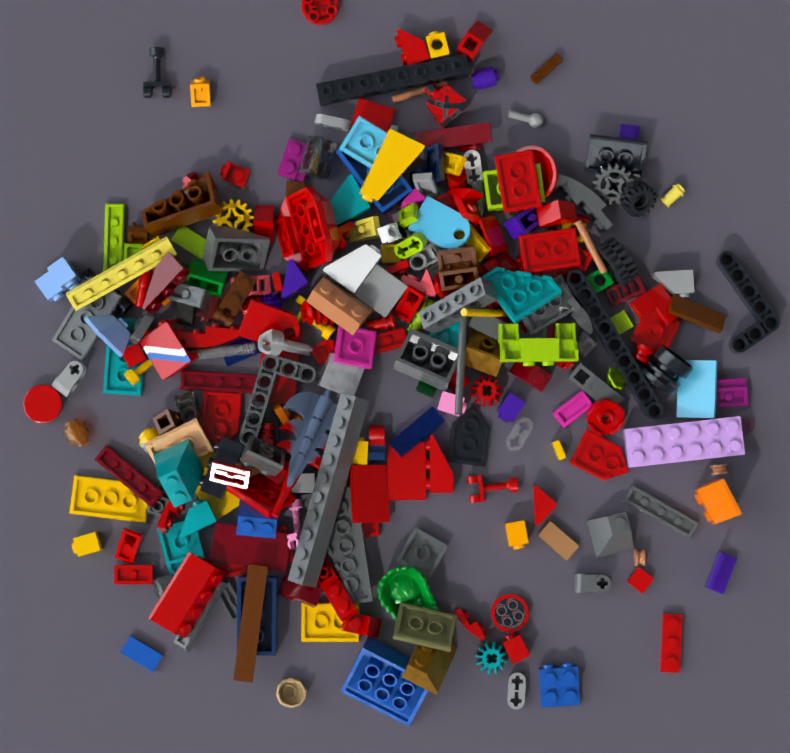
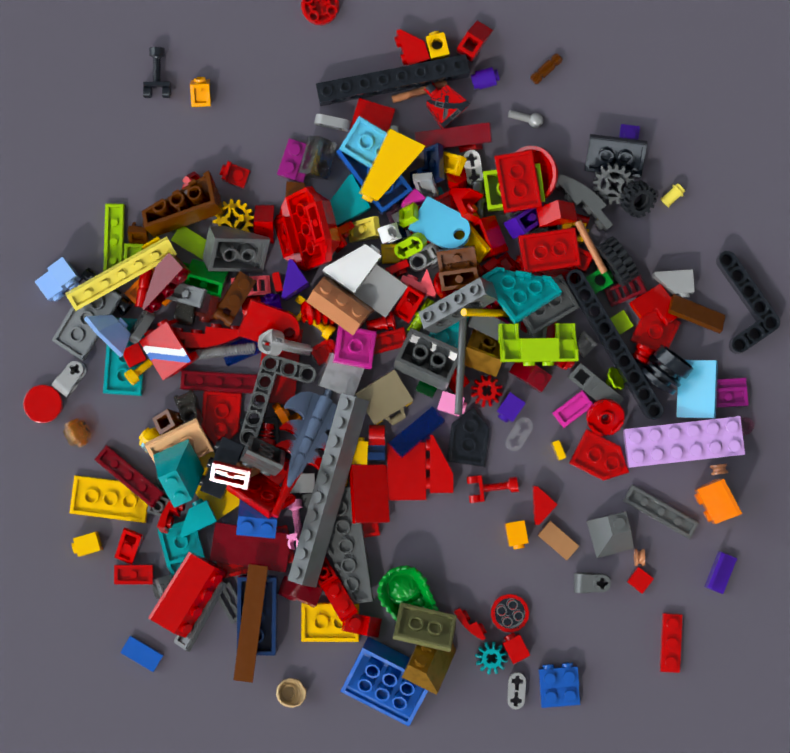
dark grey plate [396,527,448,579] -> none
dark grey slope [567,296,593,334] -> none
none -> dark tan piece [355,369,414,426]

